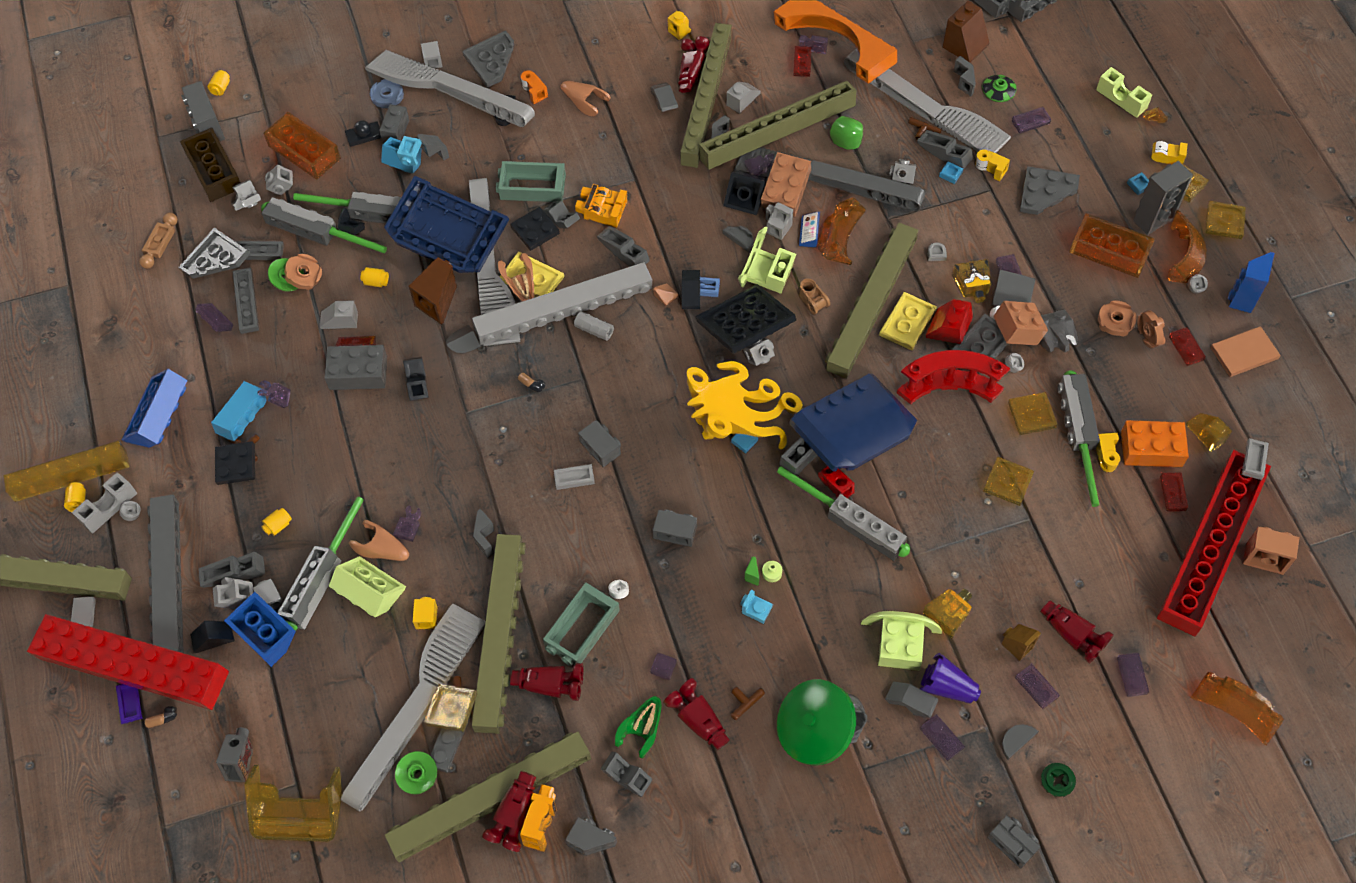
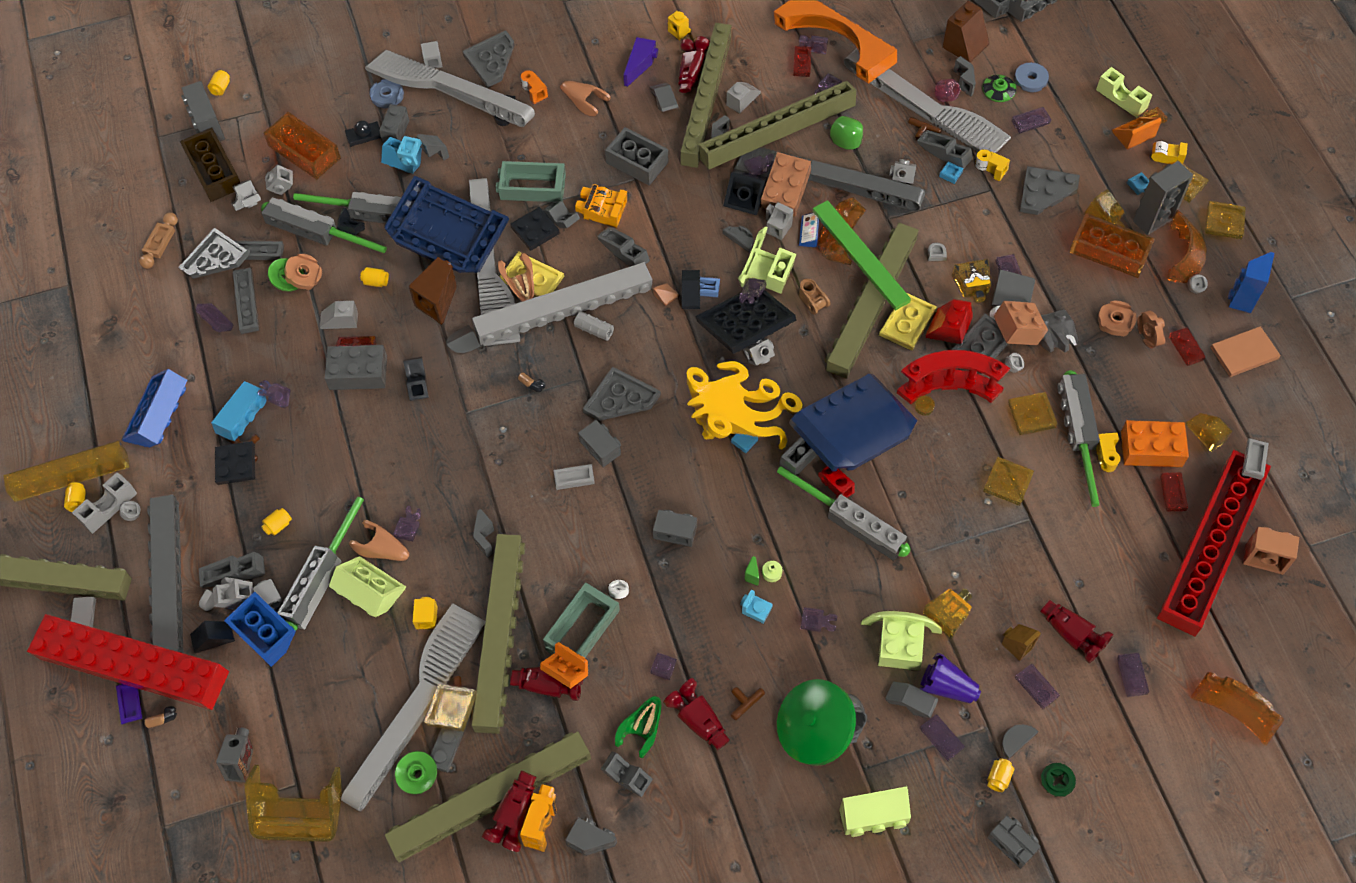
none -> light grey tile [199,589,214,611]
none -> orange bracket [540,642,588,689]
none -> dark grey plate [583,367,661,421]
none -> dark grey brick [605,127,669,186]
none -> dark purple slope [624,37,658,87]
none -> plate [739,278,767,304]
none -> clear purple plate [801,607,838,632]
none -> bright green tile [813,200,911,311]
none -> clear purple plate [814,73,842,94]
none -> yellowish green slope [840,787,911,837]
none -> clear yellow tile [915,396,935,416]
none -> clear pink head [935,79,960,102]
none -> yellow brick [987,758,1014,793]
none -> sand blue tile [1014,62,1049,92]
none -> clear yellow torso [1084,189,1126,234]
none -> orange slope [1112,117,1162,150]

